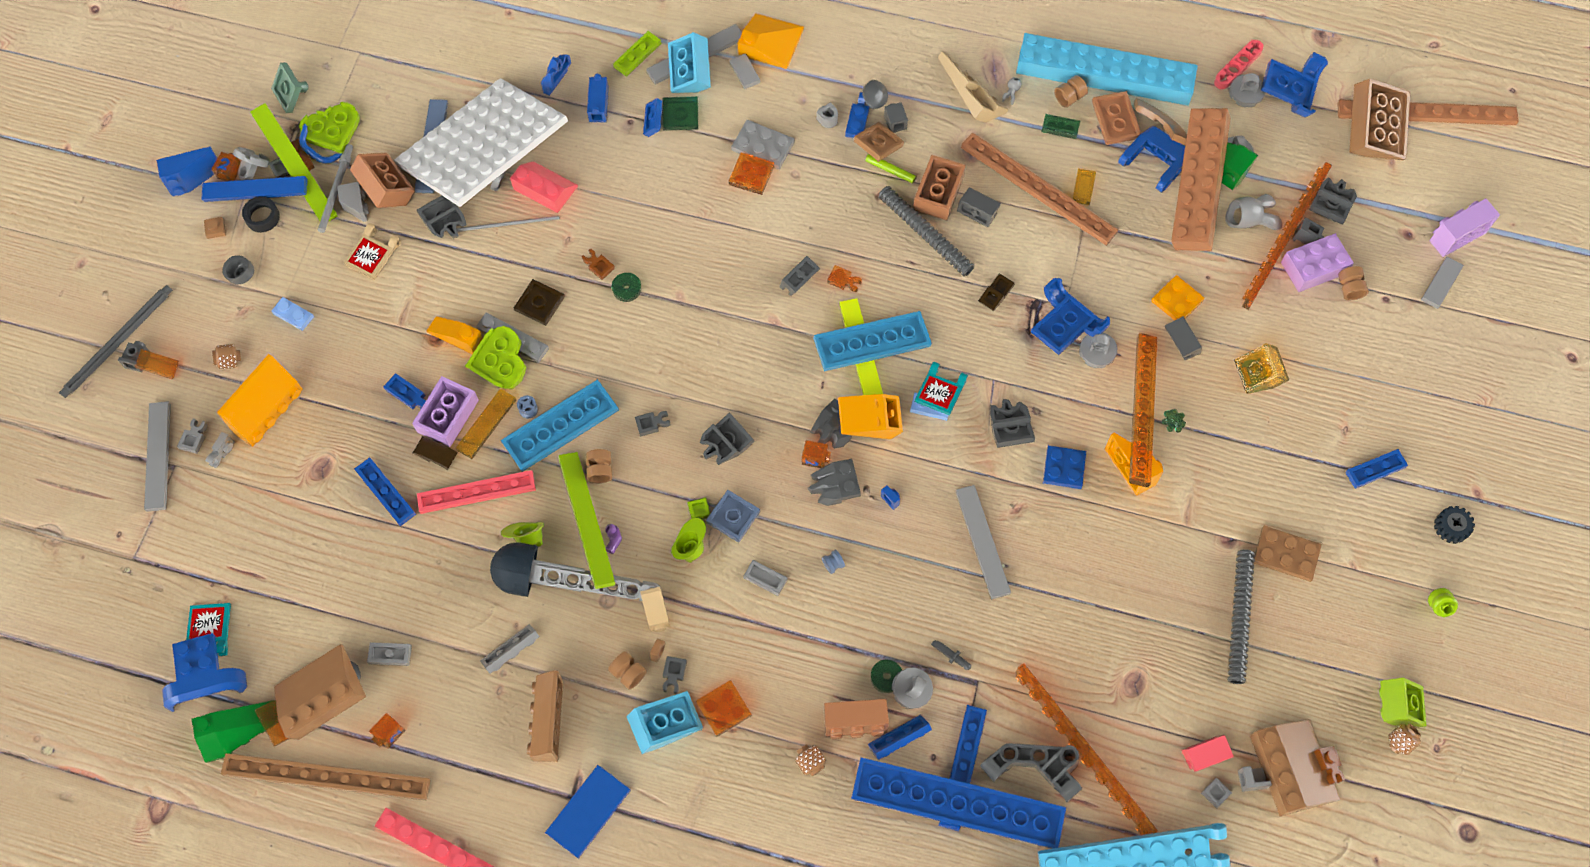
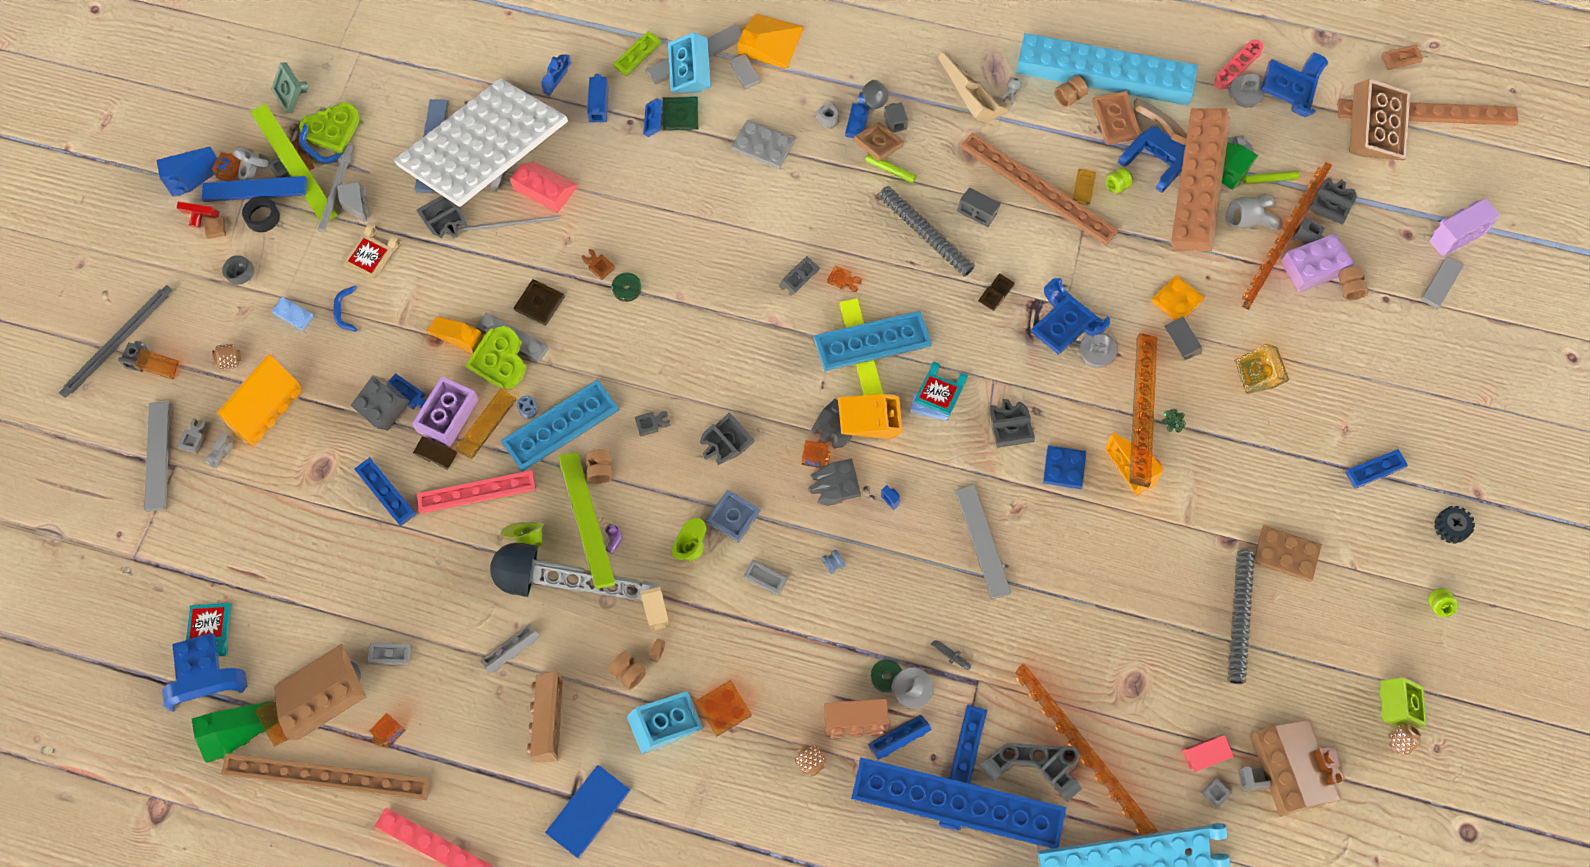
nougat brick [350,153,415,208] -> none
dark grey plate [663,656,687,694] -> none
lime tile [687,497,710,519] -> none
clear orange plate [728,152,775,195] -> none
nougat brick [913,155,966,220] -> none
clear green plate [1041,114,1080,139] -> none
none -> red tile [176,201,220,228]
none -> blue animal [333,285,357,332]
none -> dark grey brick [350,375,410,431]
none -> lime piece [1106,168,1133,194]
none -> lime piece [1243,171,1299,184]
none -> nougat plate [1382,45,1423,70]

